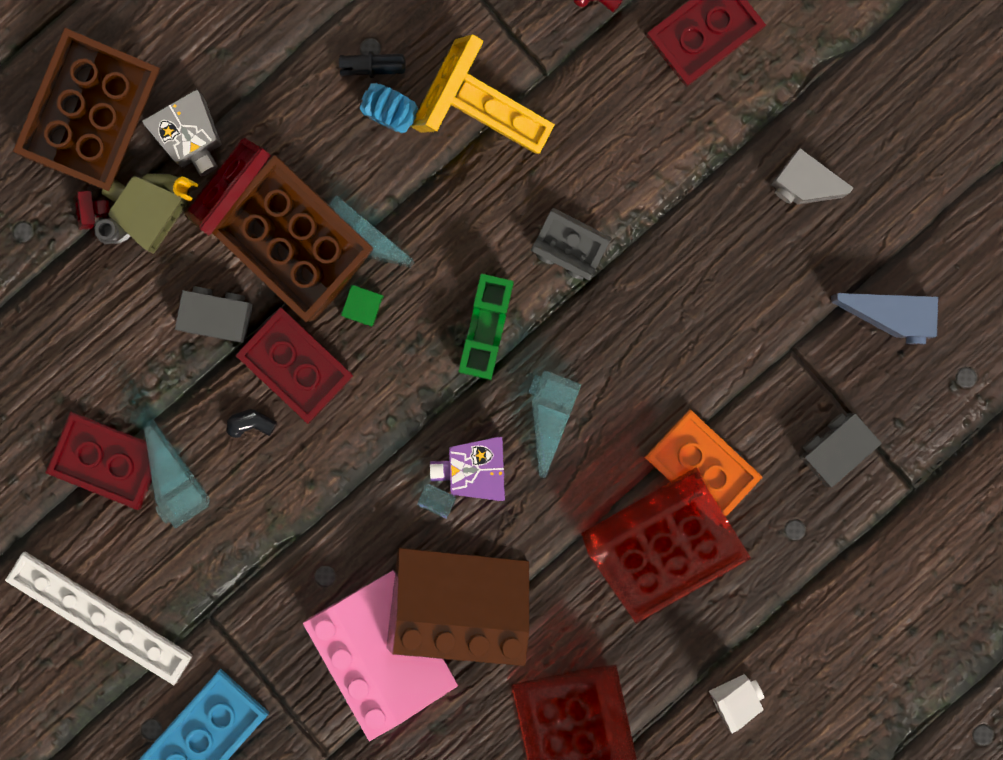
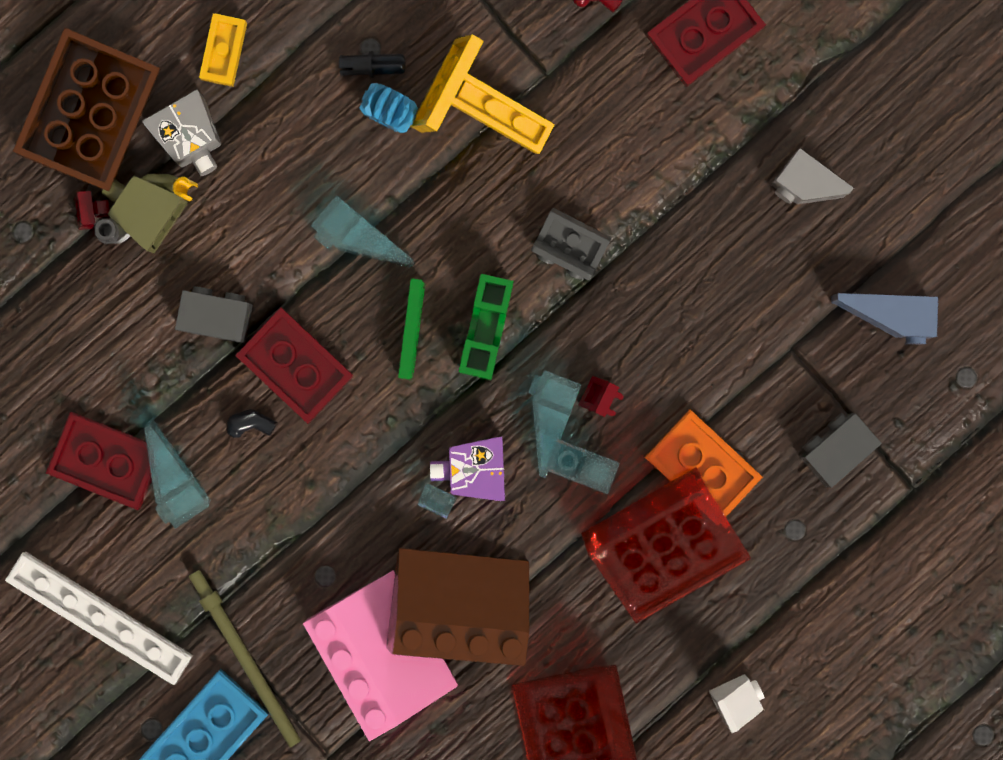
dark red tile [184,138,271,236] -> none
reddish brown slope [212,155,374,322] -> none
green tile [341,285,384,327] -> none
none -> olive bar [188,570,301,747]
none -> yellow plate [199,13,247,87]
none -> green tile [398,278,425,380]
none -> clear light blue slope [545,439,620,494]
none -> dark red tile [579,375,624,417]

